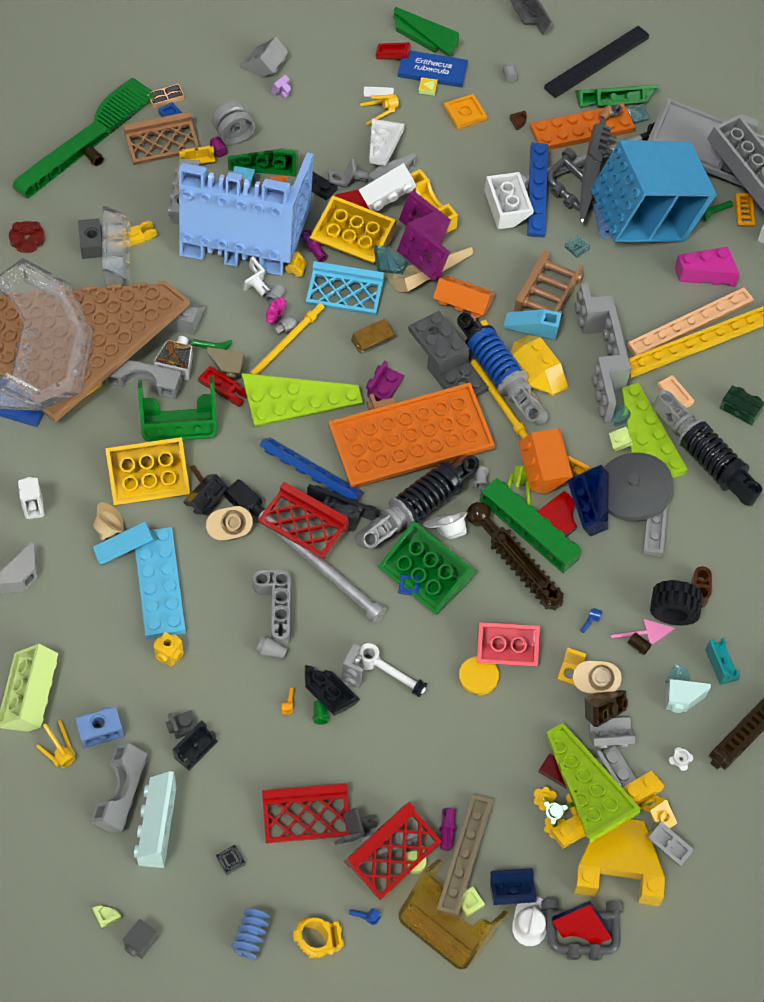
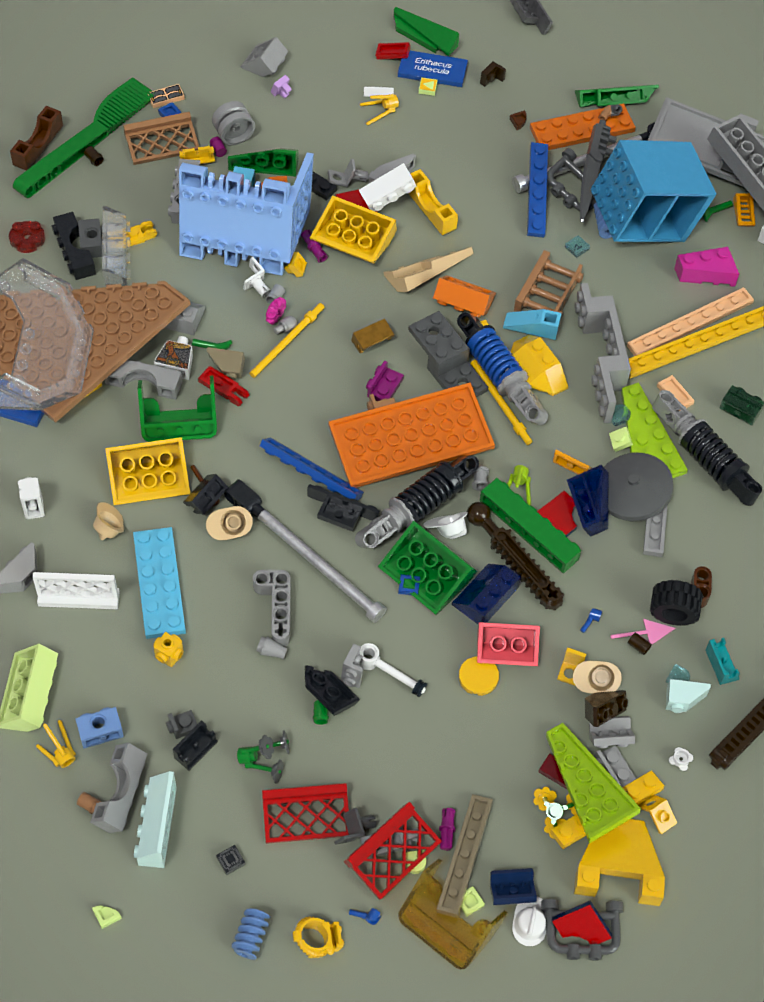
medium azure tile [93,521,154,565] -> none
dark grey brick [123,919,158,959] -> none
lime wing [241,373,363,427] -> none
red fence [258,482,349,559] -> none
light orange hand [281,687,295,714] -> none
medium azure fence [306,261,384,315] -> none
white wing [369,119,404,166] -> none
clear light blue slope [373,245,409,274] -> none
magenta bracket [397,190,451,282] -> none
light orange tile [443,94,488,130] -> none
white slope [484,172,534,229] -> none
light grey piece [503,63,518,83] -> none
orange slope [518,428,573,495] -> none
black tile [544,26,650,98] -> none
clear light blue plate [627,104,650,124] -> none
light grey hinge [645,821,694,866] -> none
none -> reddish brown arch [10,105,63,171]
none -> white fence [33,572,120,609]
none -> black arch [51,212,96,280]
none -> medium nougat piece [77,792,102,814]
none -> plant [237,730,290,784]
none -> clear blue slope [451,564,521,624]
none -> dark brown bracket [480,61,506,87]

